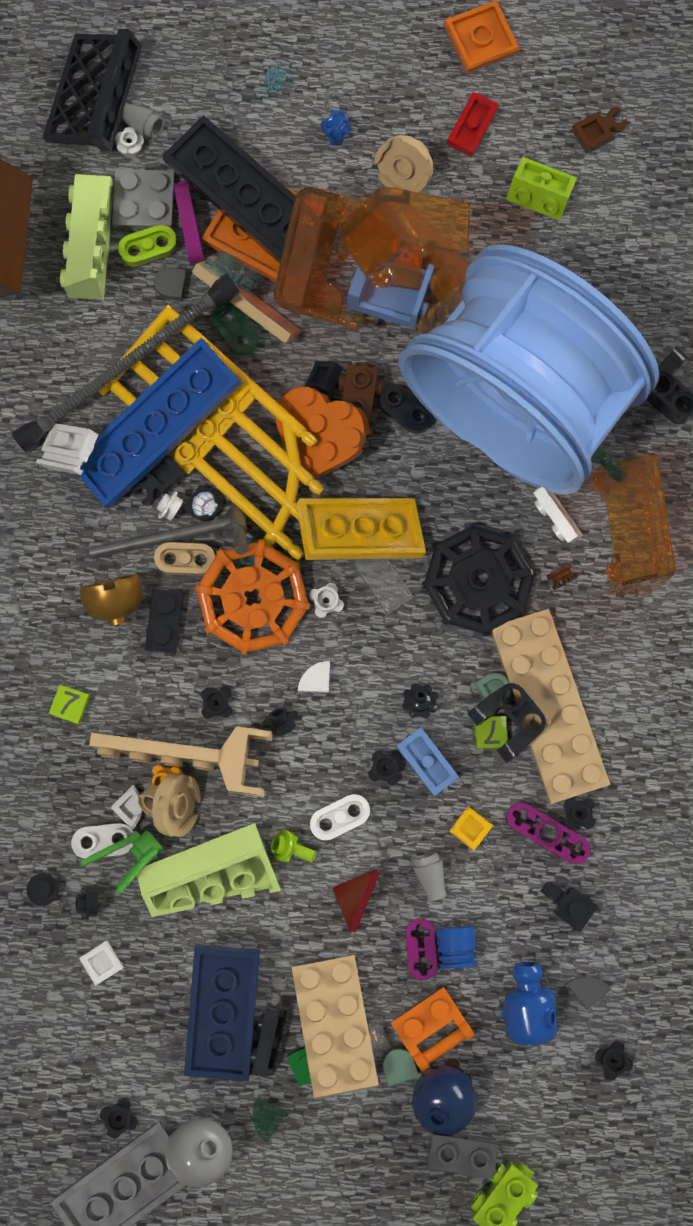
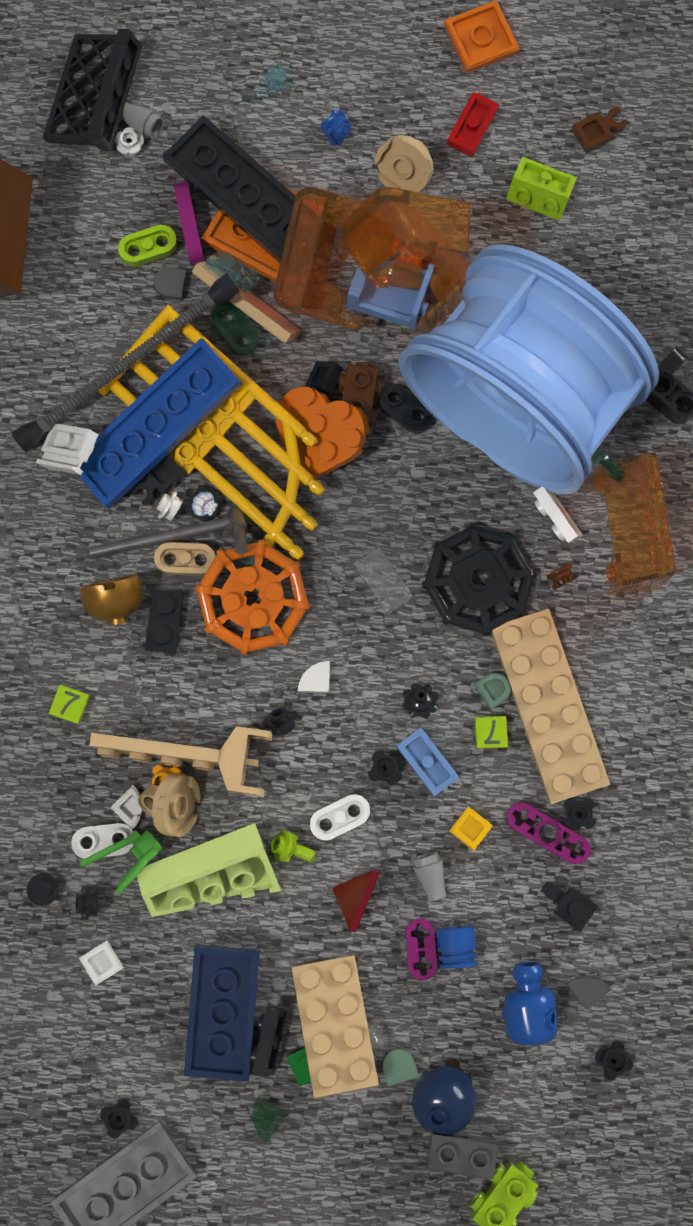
yellowish green wedge [60,174,114,300] -> none
light grey plate [112,169,175,230] -> none
light grey cylinder [165,1118,233,1188] -> none
black plate [201,687,232,719] -> none
yellow plate [296,498,426,560] -> none
white plate [309,583,344,618] -> none
orange plate [390,986,476,1073] -> none
black piece [467,683,547,763] -> none

